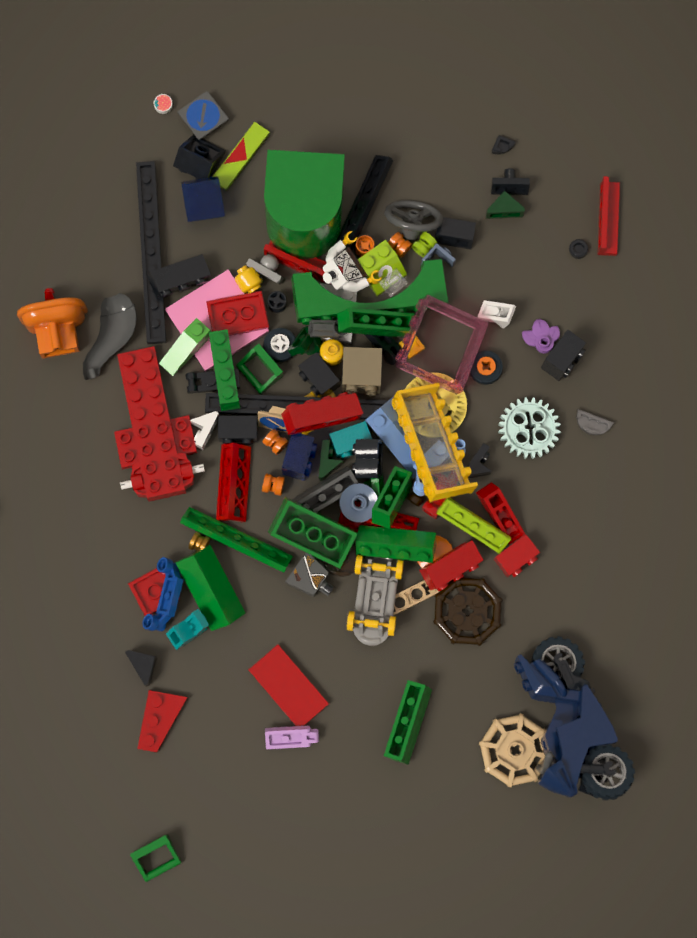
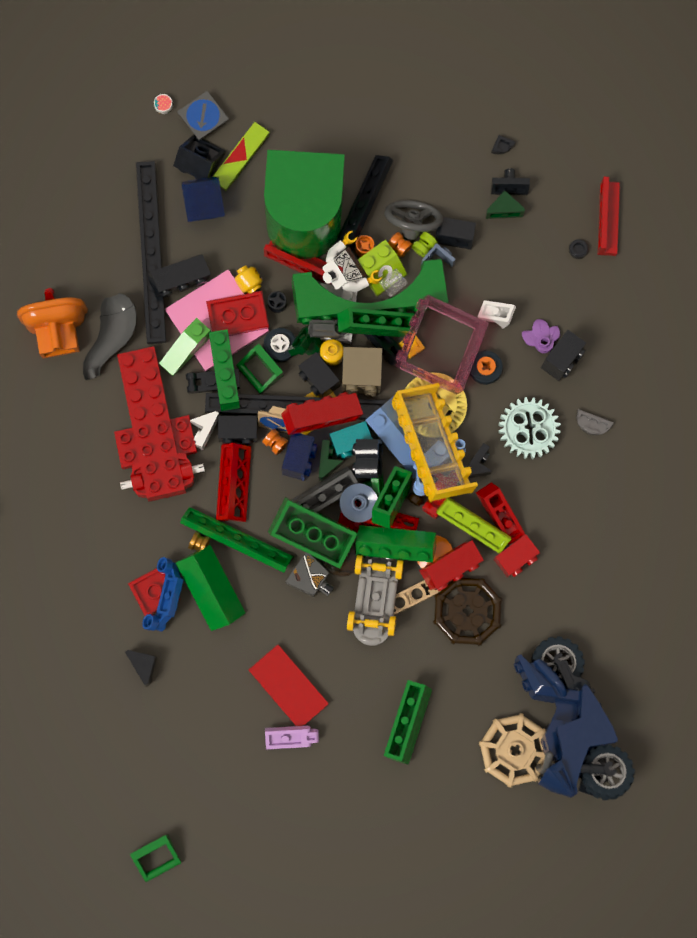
red wing [137,690,188,752] -> none
teal brick [166,609,209,650] -> none
light grey tile [246,254,284,284] -> none
orange wheel [262,473,285,496] -> none

